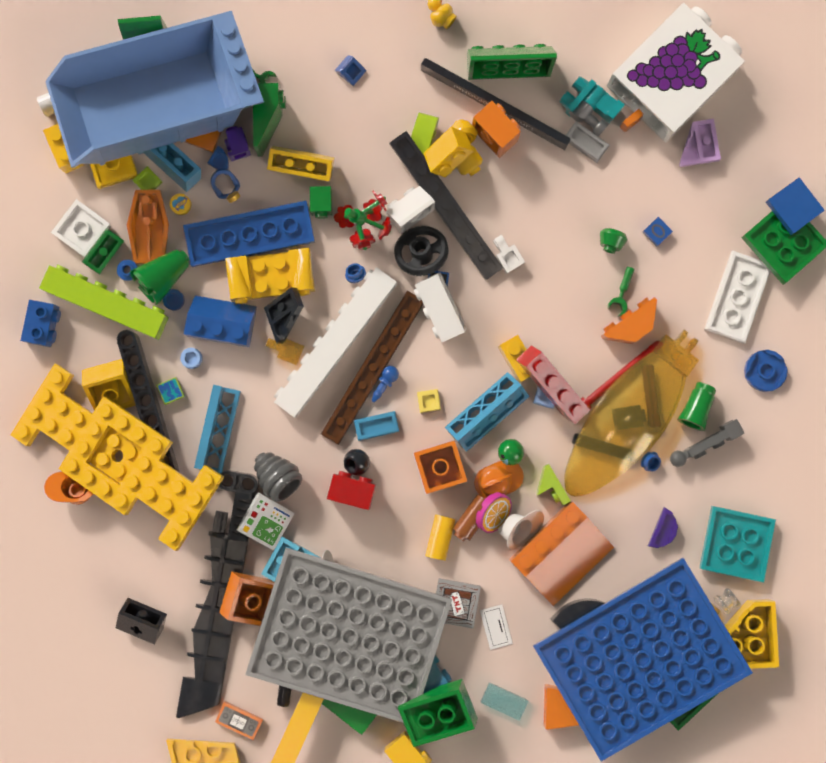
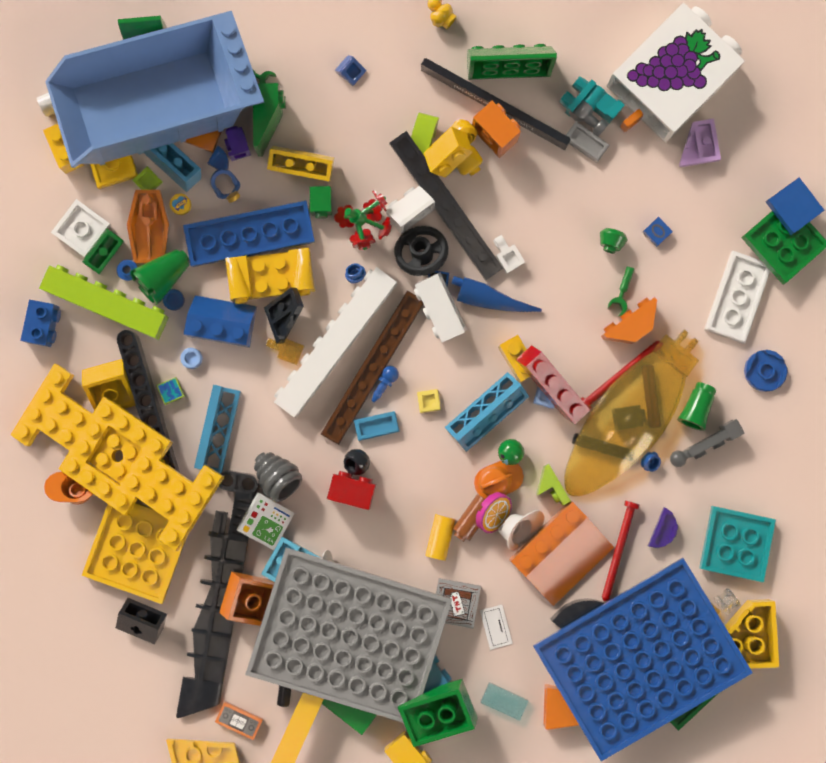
orange brick [414,440,467,494] -> none
none -> yellow plate [81,503,187,604]
none -> blue piece [451,276,542,312]
none -> red bar [602,500,640,602]

